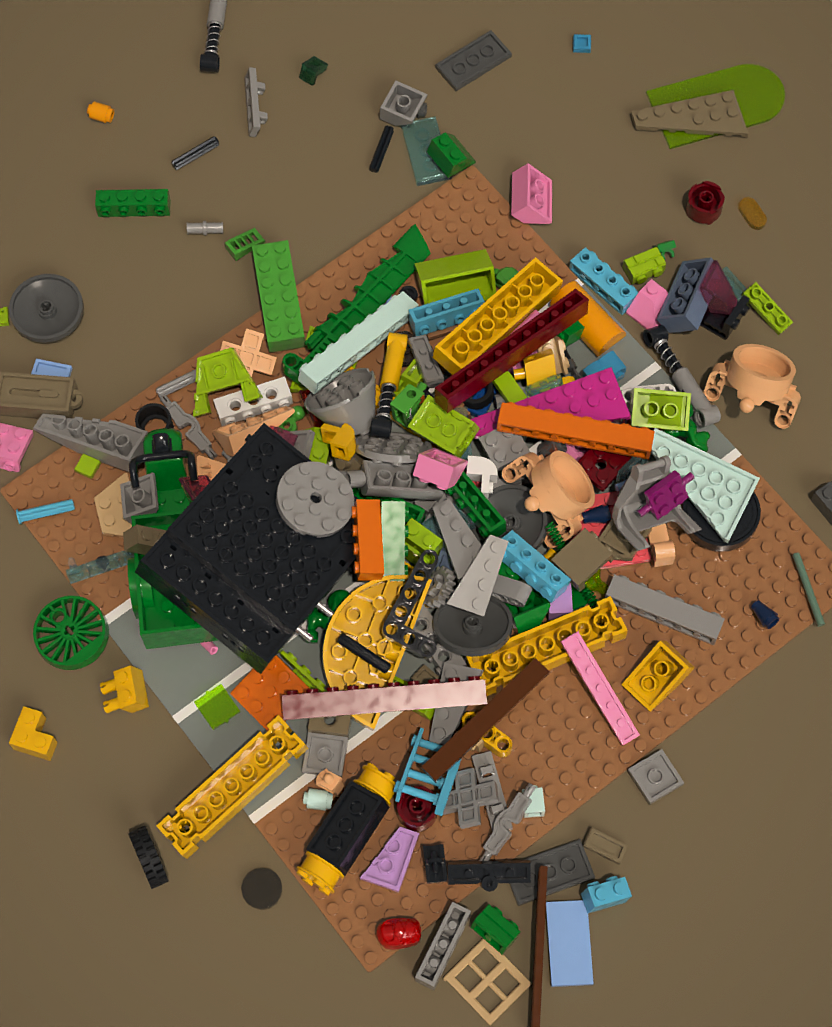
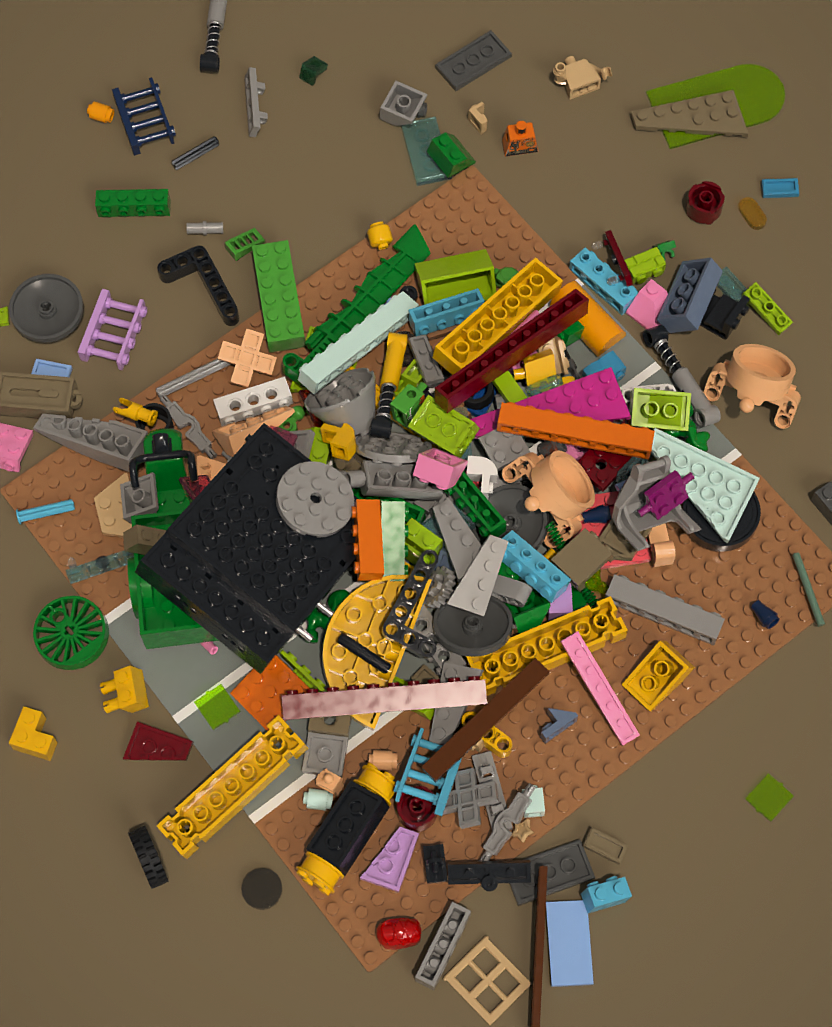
lime tile [74,454,101,479] -> none
lime wing [193,348,263,417] -> none
black axle [369,125,394,173] -> none
green brick [470,904,521,955] -> none
bright pink slope [511,163,552,224] -> none
dark azure tile [573,34,591,53] -> none
light grey plate [628,749,684,805] -> none
clear pink slope [700,260,737,315] -> none
none -> lavender fence [78,289,147,370]
none -> dark blue fence [112,77,176,156]
none -> yellow piece [113,398,158,426]
none -> dark red wing [123,722,194,761]
none -> black beam [157,245,239,326]
none -> yellow head [367,222,393,250]
none -> light nougat brick [369,750,398,771]
none -> tan bracket [468,102,488,134]
none -> orange torso [502,121,538,157]
none -> tan piece [512,819,534,843]
none -> sand blue slope [540,708,578,744]
none -> tan torso [553,56,613,99]
none -> dark red piece [592,230,633,287]
none -> clear neon green piece [745,773,794,822]
none -> dark azure tile [761,178,799,198]

